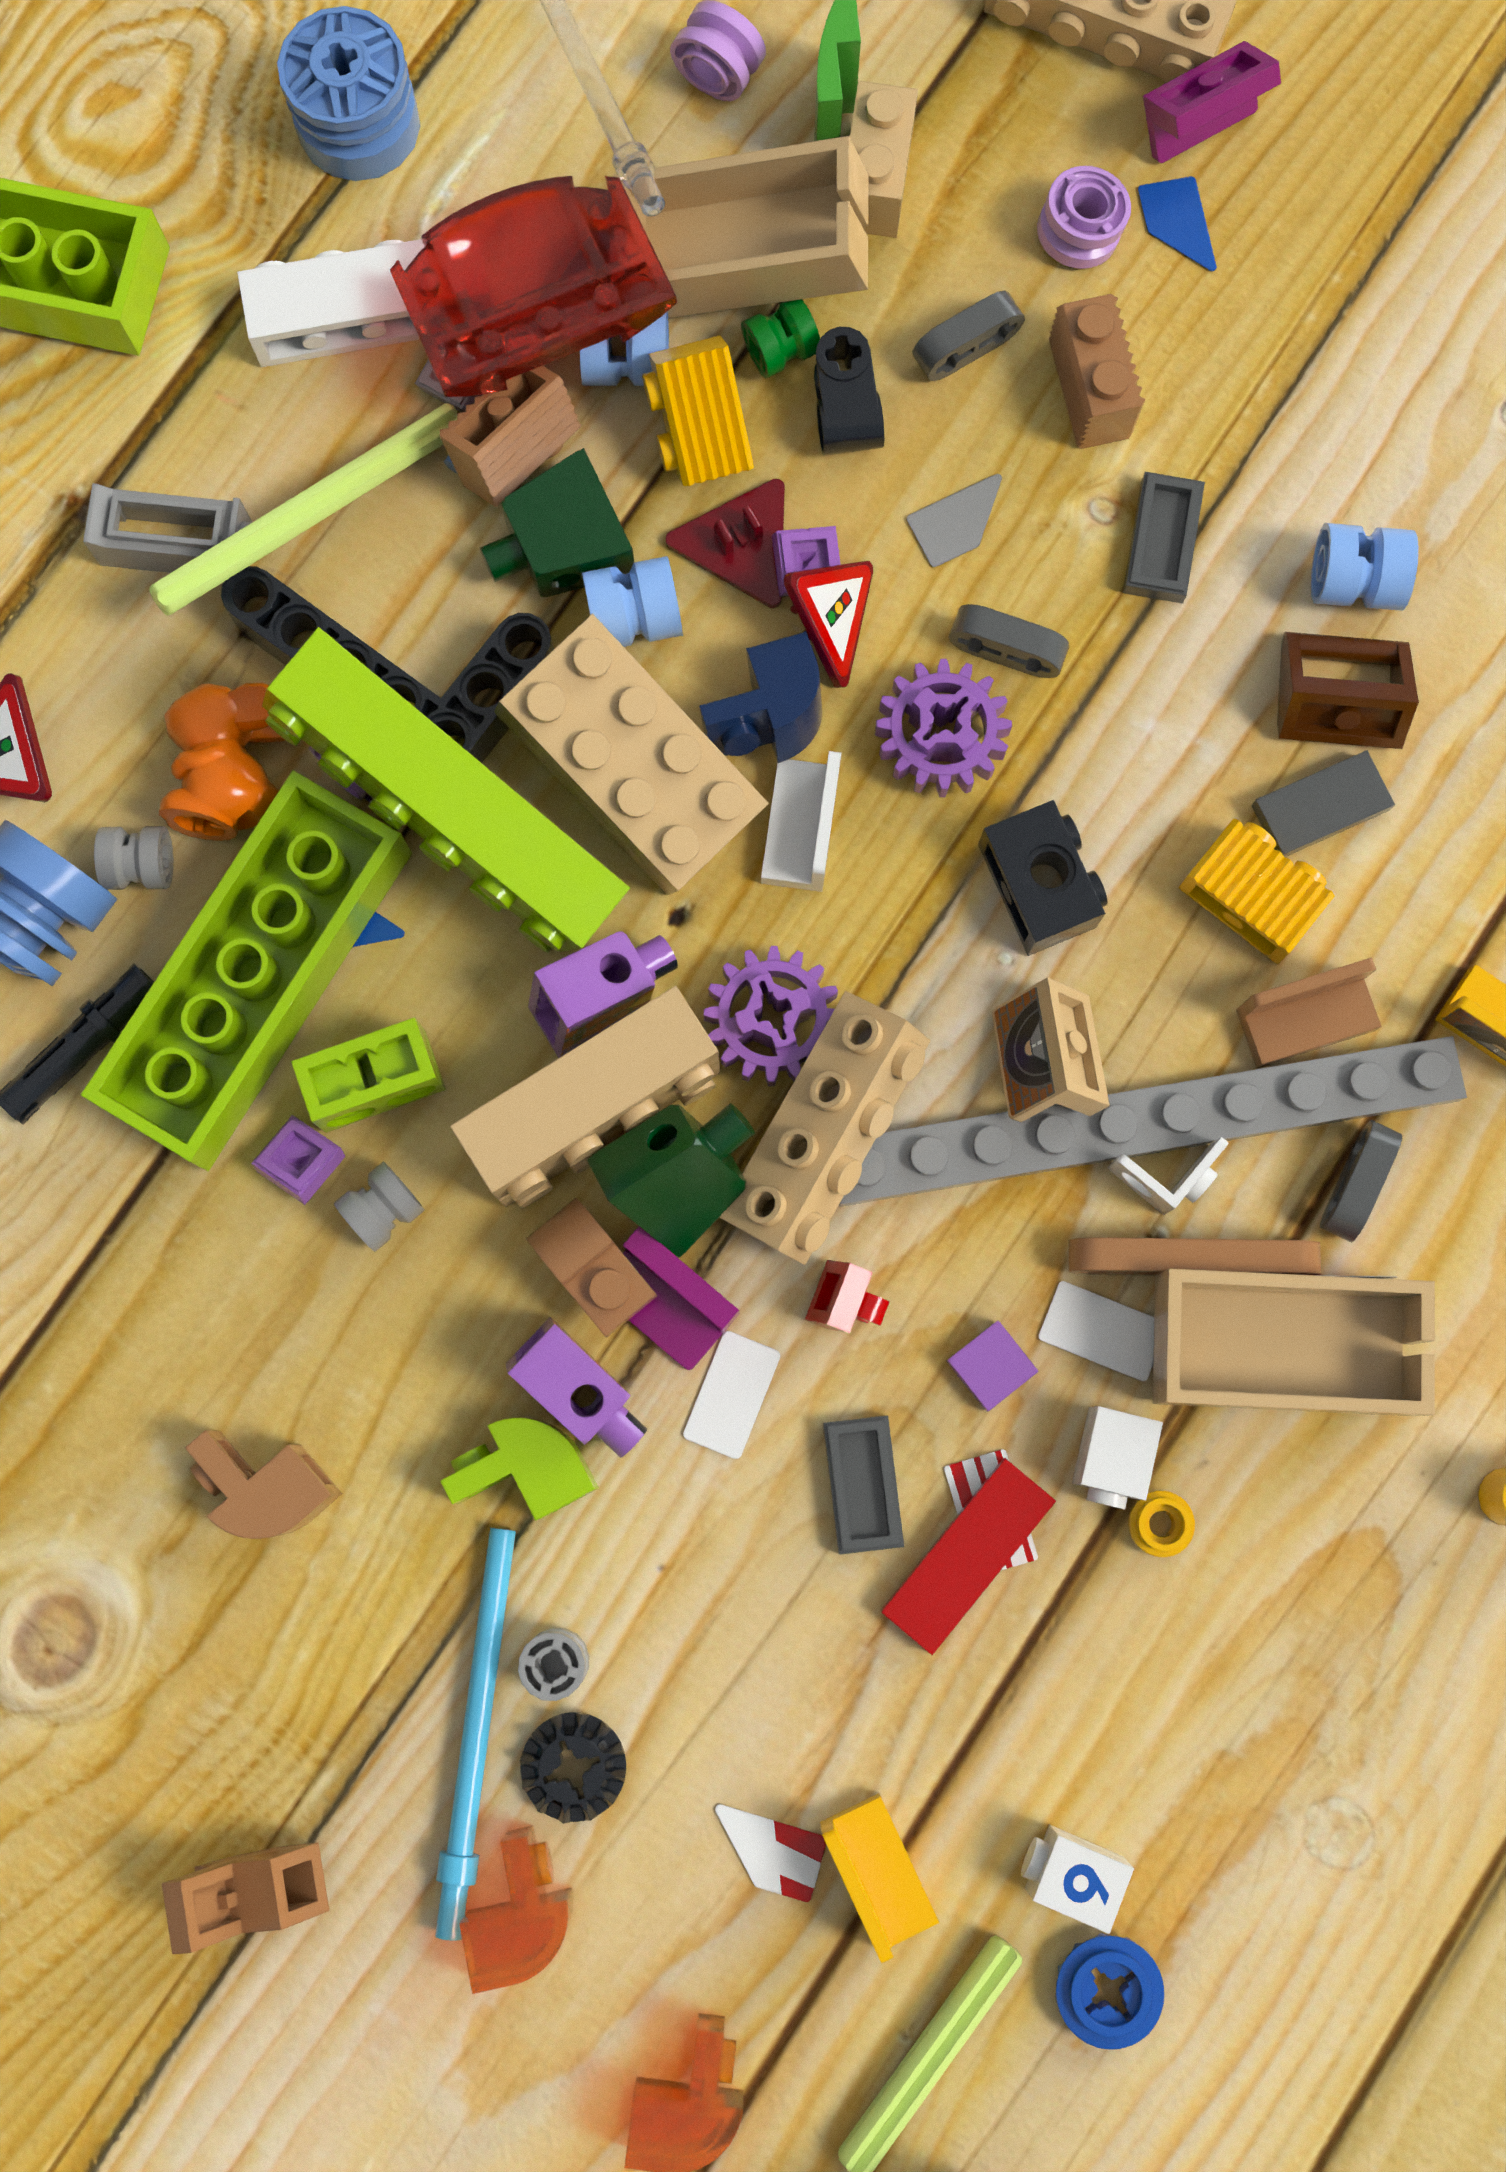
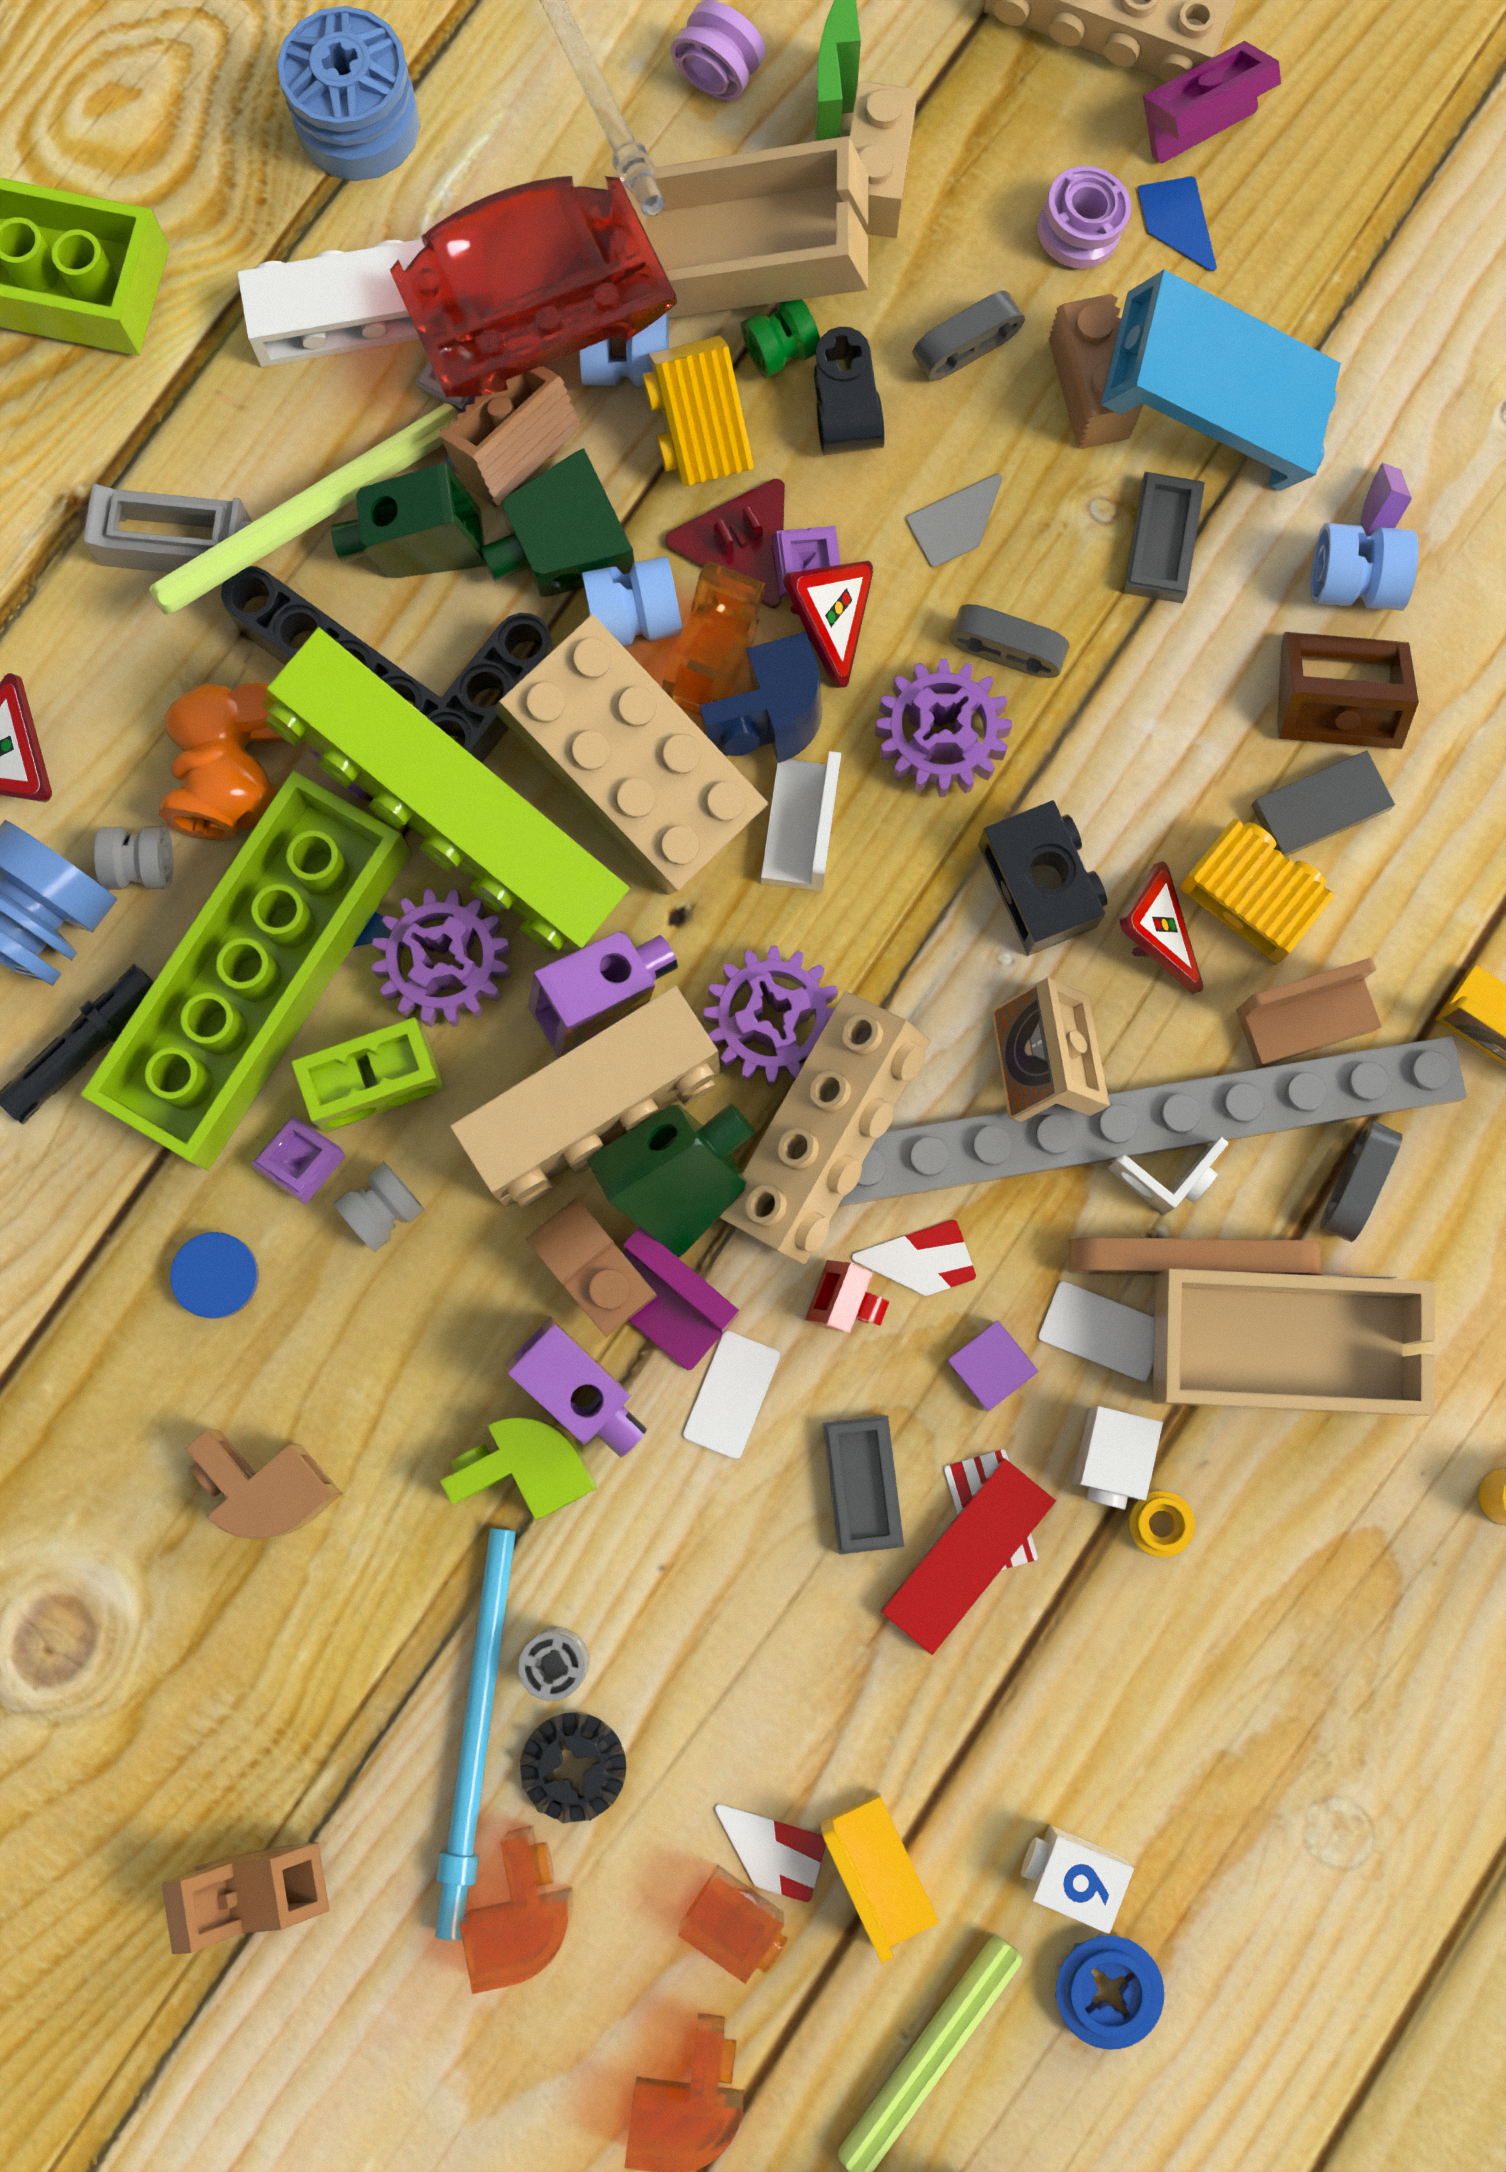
none -> blue piece [170,1232,259,1319]
none -> dark green torso [331,463,486,578]
none -> medium lavender gear [371,889,511,1027]
none -> clear orange brick [661,561,766,716]
none -> clear orange brick [678,1865,788,1984]
none -> white sticker [852,1220,976,1296]
none -> dark azure panel [1101,269,1341,491]
none -> piece [1119,861,1203,994]
none -> medium lavender tile [1360,463,1412,536]

